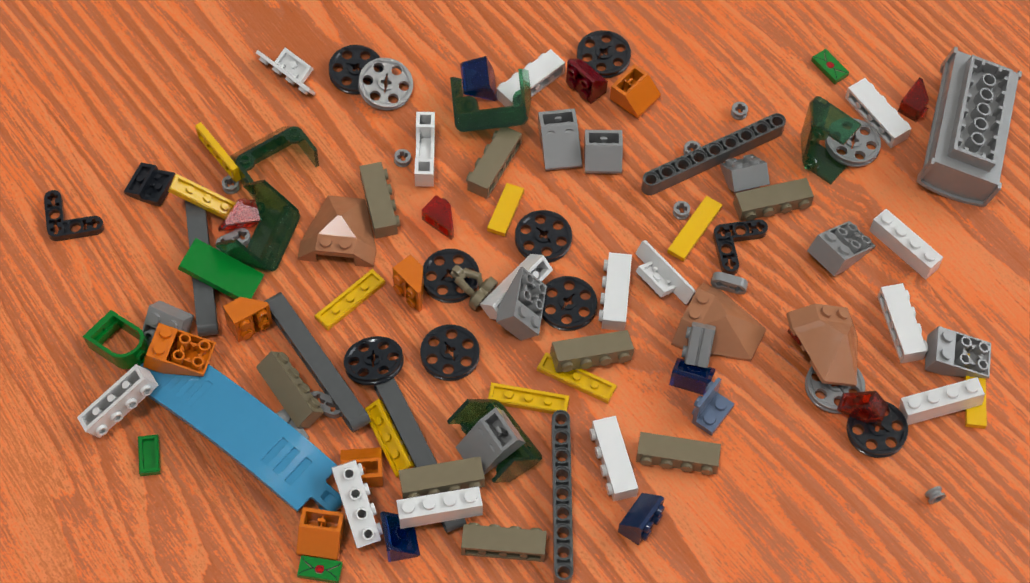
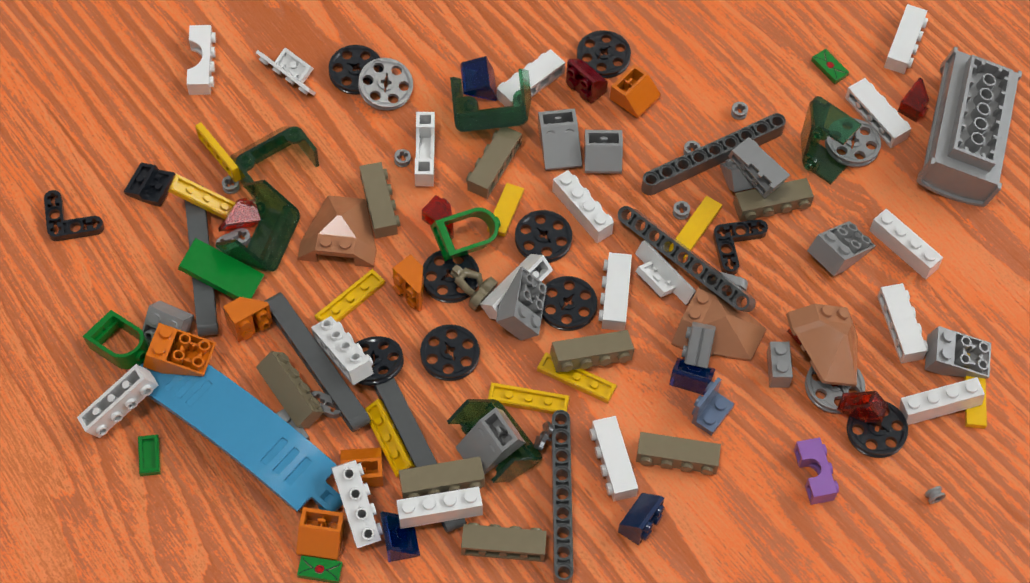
none -> white arch [187,25,216,95]
none -> white brick [311,316,374,385]
none -> green window [430,208,501,261]
none -> flat silver piece [534,421,553,451]
none -> white brick [552,170,614,243]
none -> dark grey beam [618,206,756,312]
none -> light grey wedge [728,137,790,199]
none -> light grey brick [767,342,793,388]
none -> medium lavender arch [794,437,839,505]
none -> white brick [884,4,928,74]

